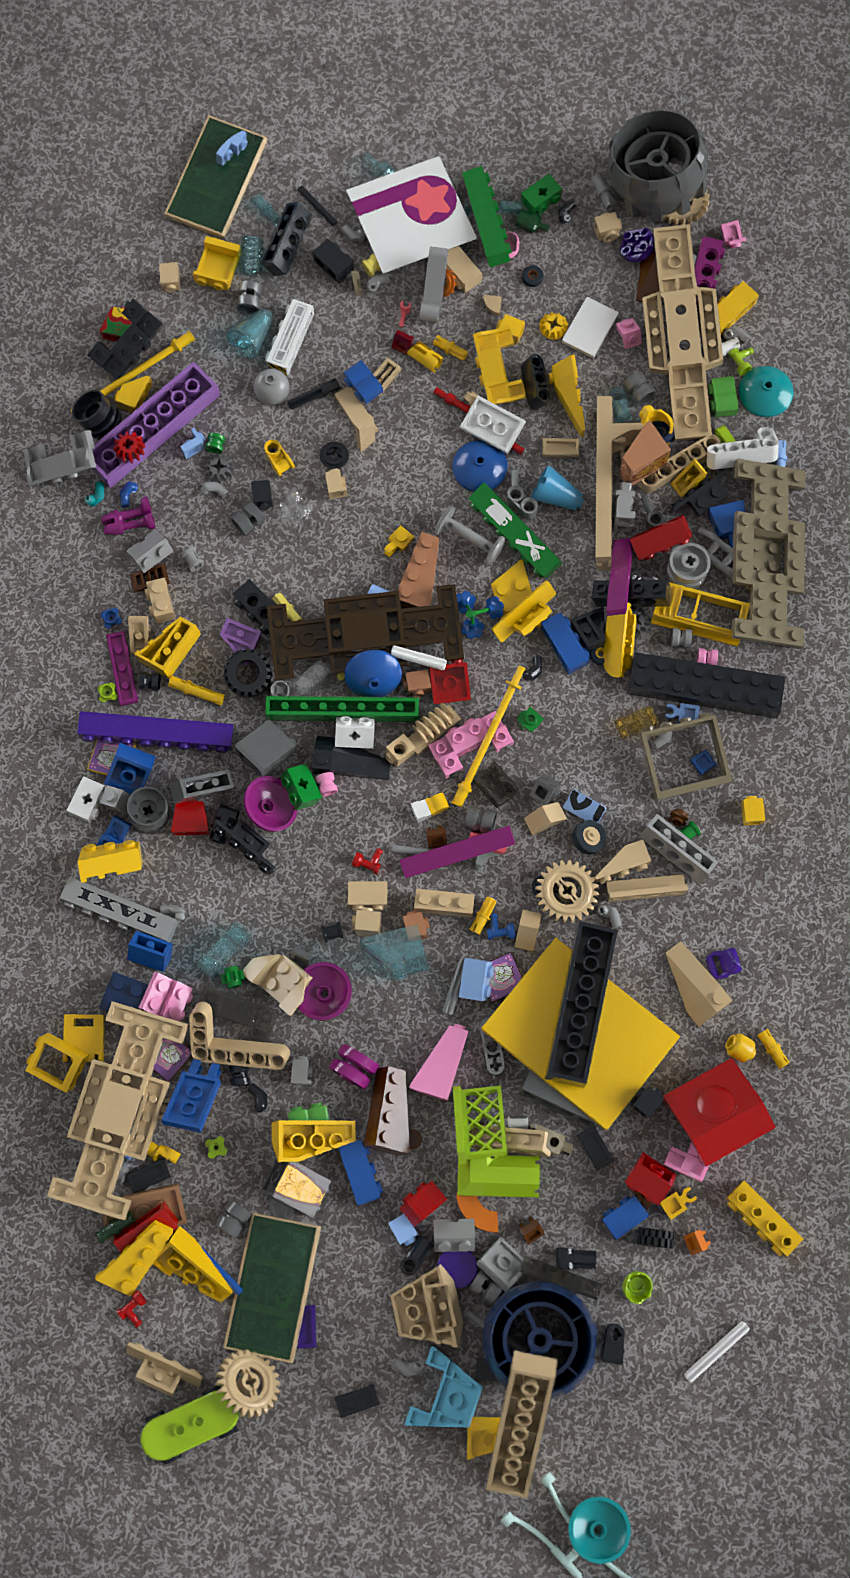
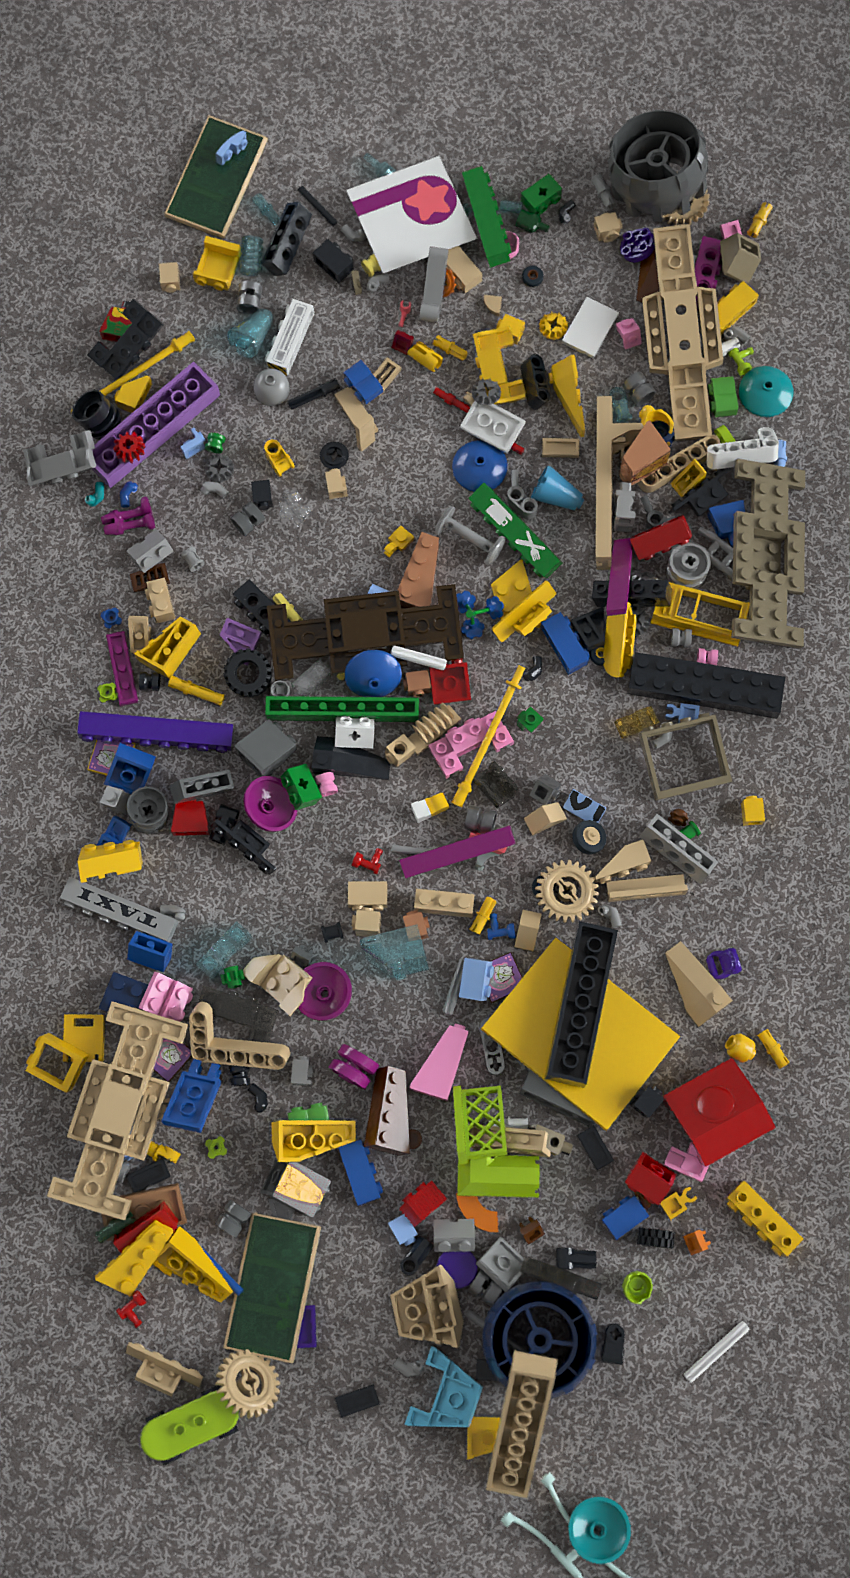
white brick [66,776,106,823] -> none
reddish brown tile [426,825,447,849] -> none
blue tile [690,749,717,776] -> none
none -> flat silver gear [472,378,501,405]
none -> dark tan slope [720,233,761,284]
none -> yellow pin [747,202,773,238]

